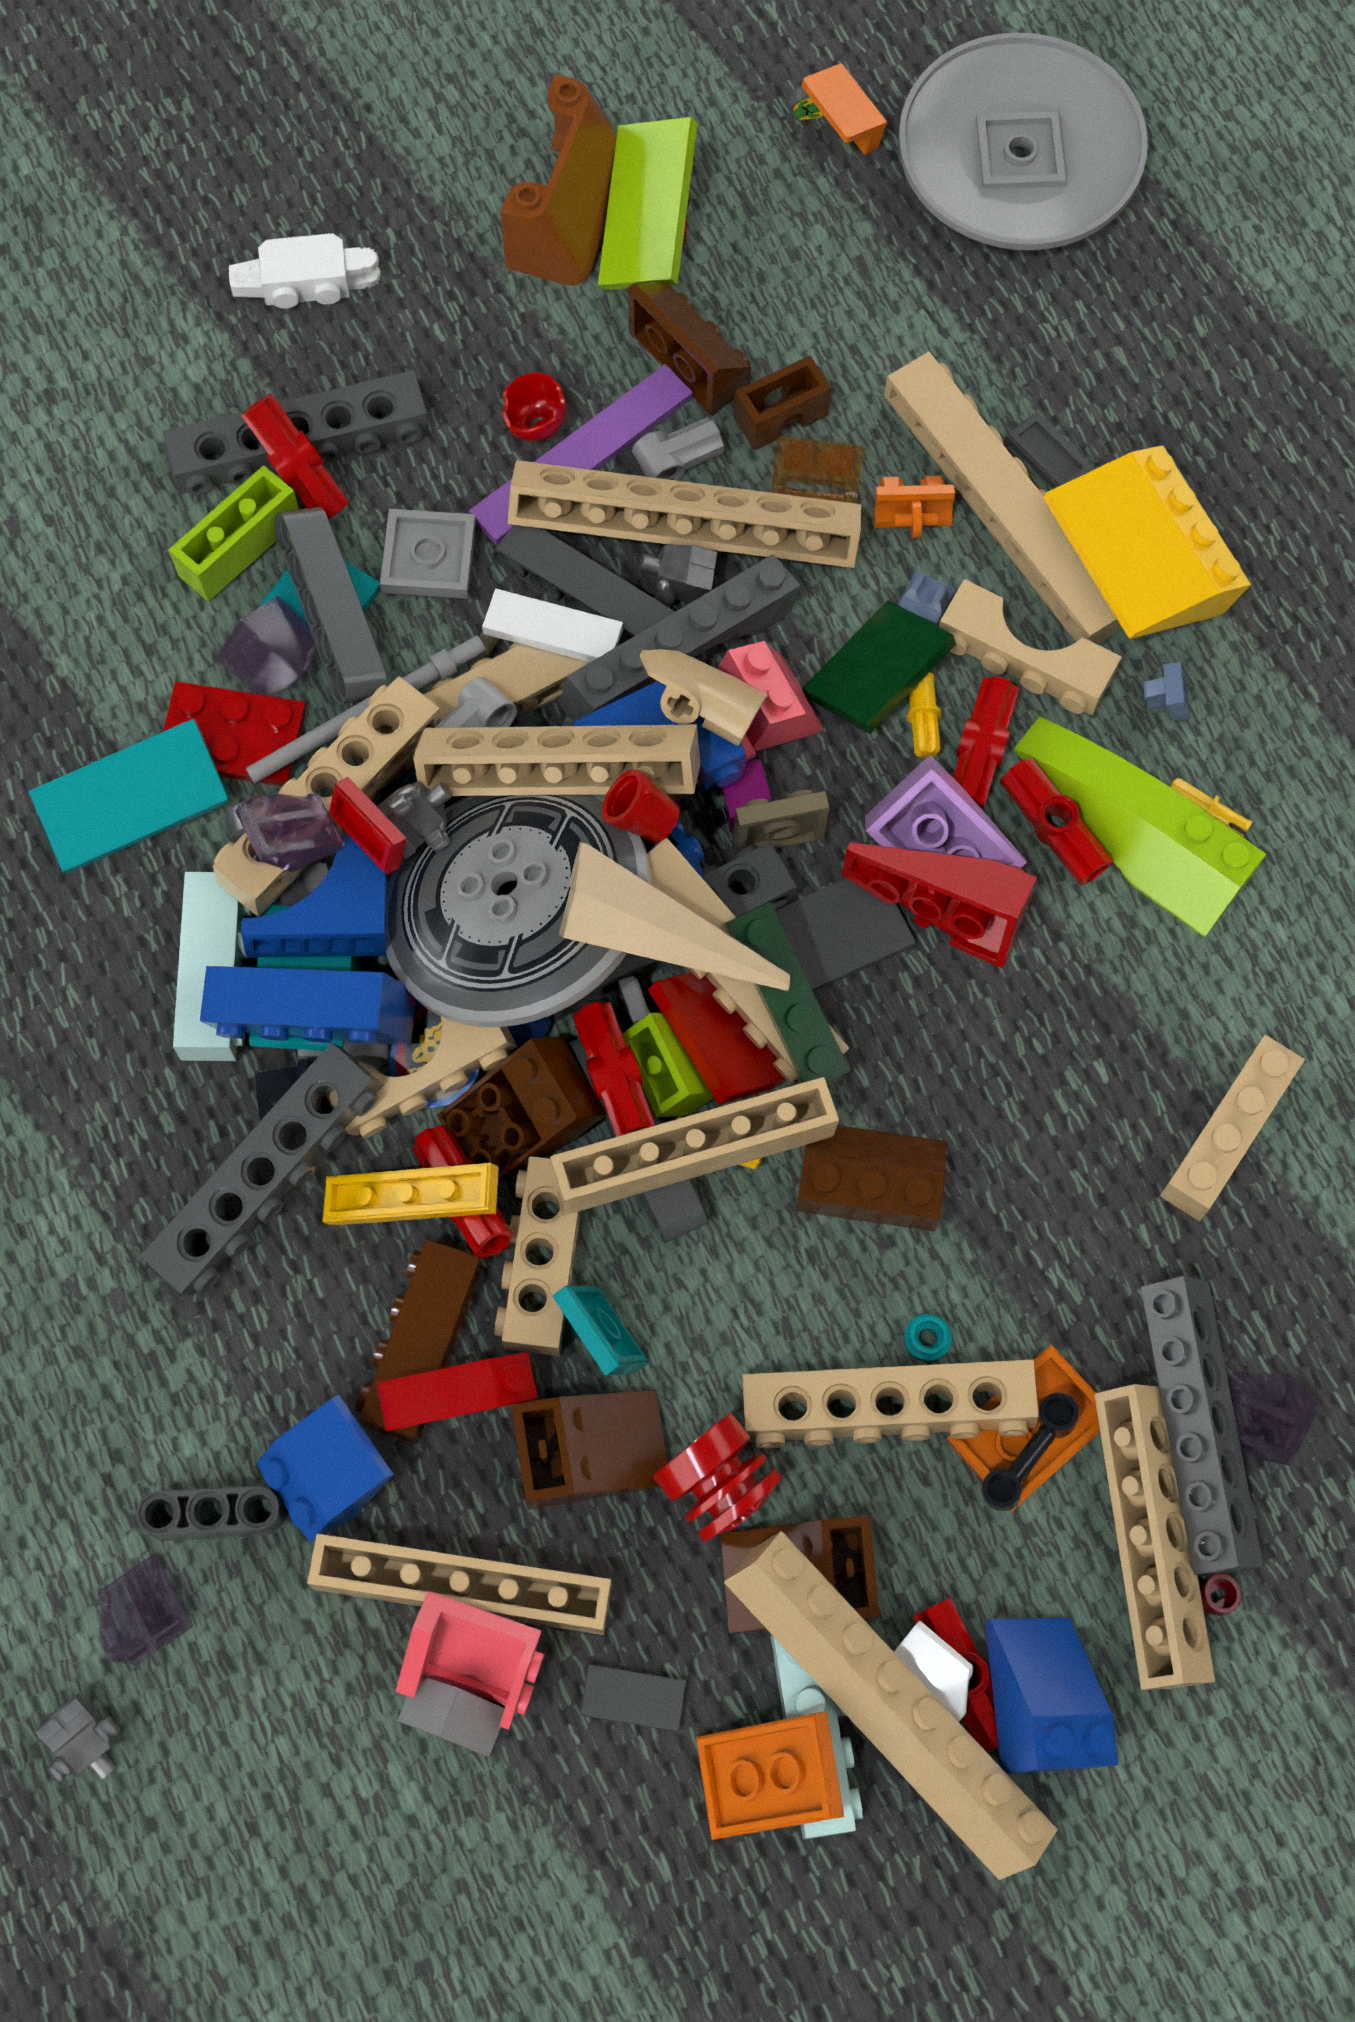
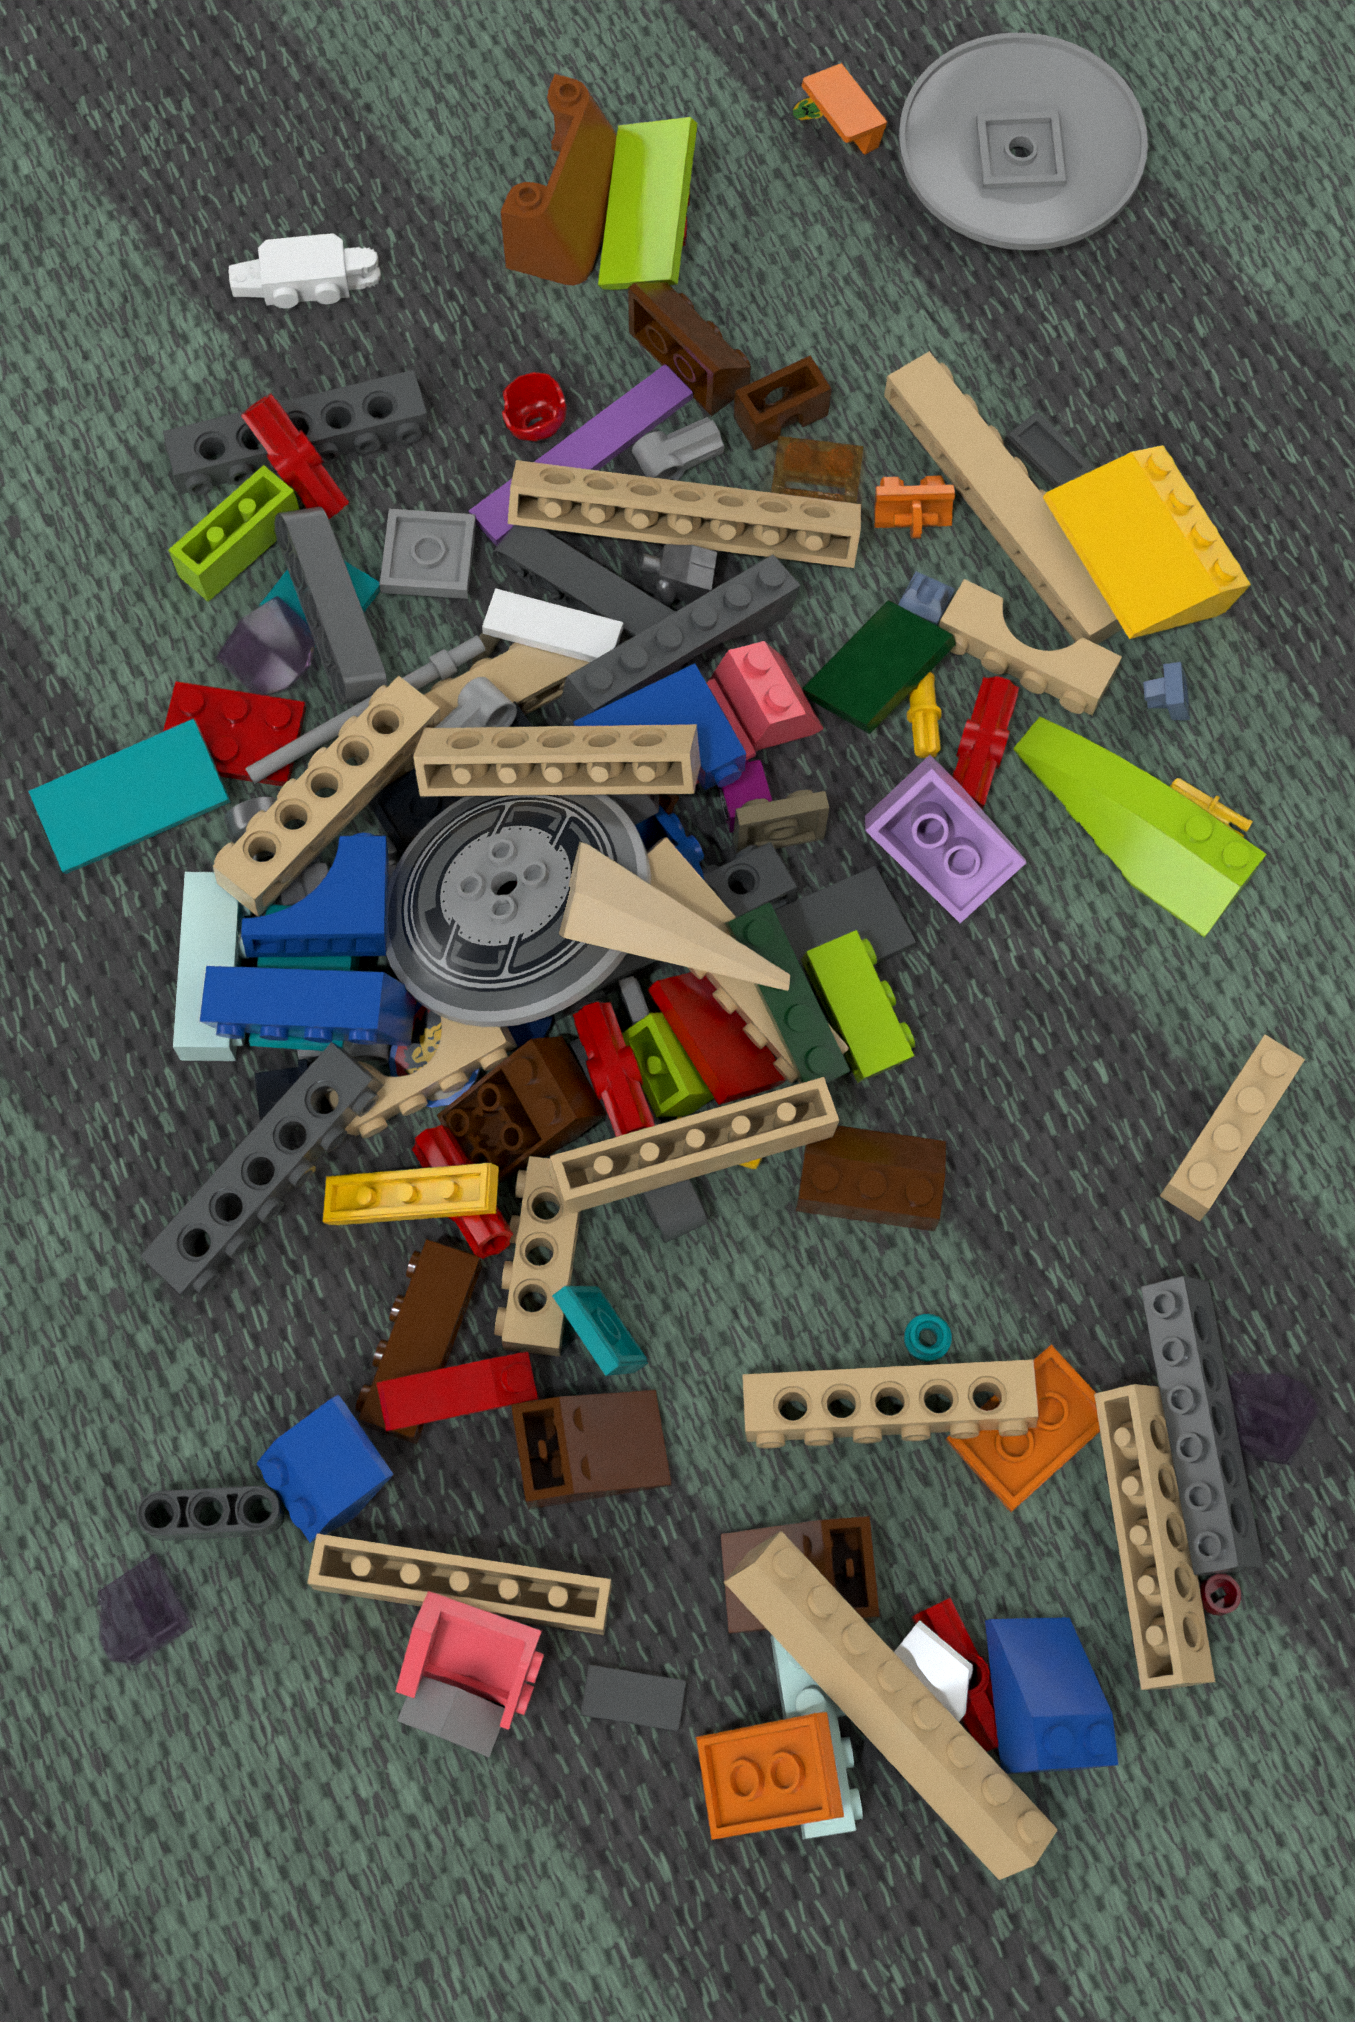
flat silver piece [35,1693,119,1783] -> none
clear purple slope [235,793,345,872] -> none
red tile [329,777,407,874] -> none
flat silver piece [377,781,452,859] -> none
red piece [602,769,680,843] -> none
tan panel [640,649,768,746] -> none
red wheel [652,1412,783,1543] -> none
red wedge [842,842,1037,969] -> none
black bar [982,1393,1079,1511] -> none
red piece [1000,757,1113,886] -> none
none -> lime brick [801,930,915,1083]

